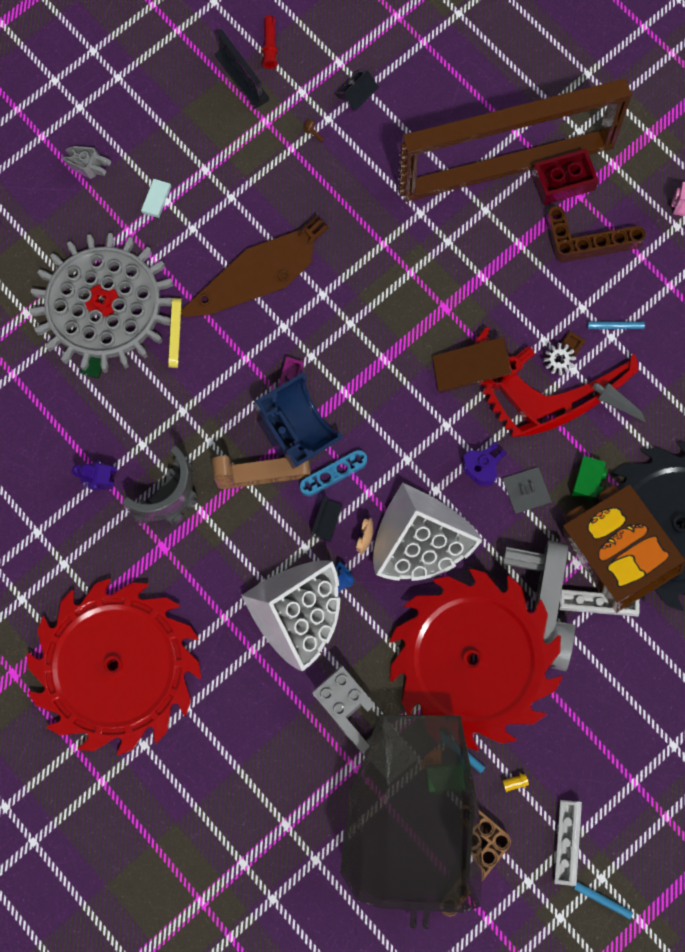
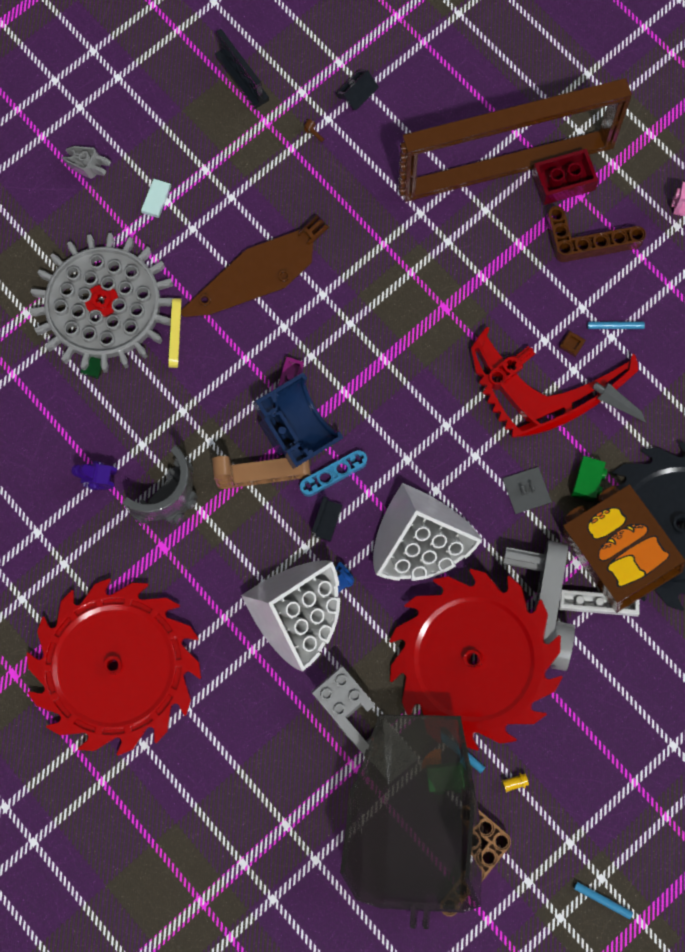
red pin [262,15,278,69] -> none
light nougat dish [356,518,373,555] -> none
reddish brown tile [433,337,512,393] -> none
dark purple hinge [463,442,507,486] -> none
white gear [544,343,576,375] -> none
white brick [554,800,582,886] -> none

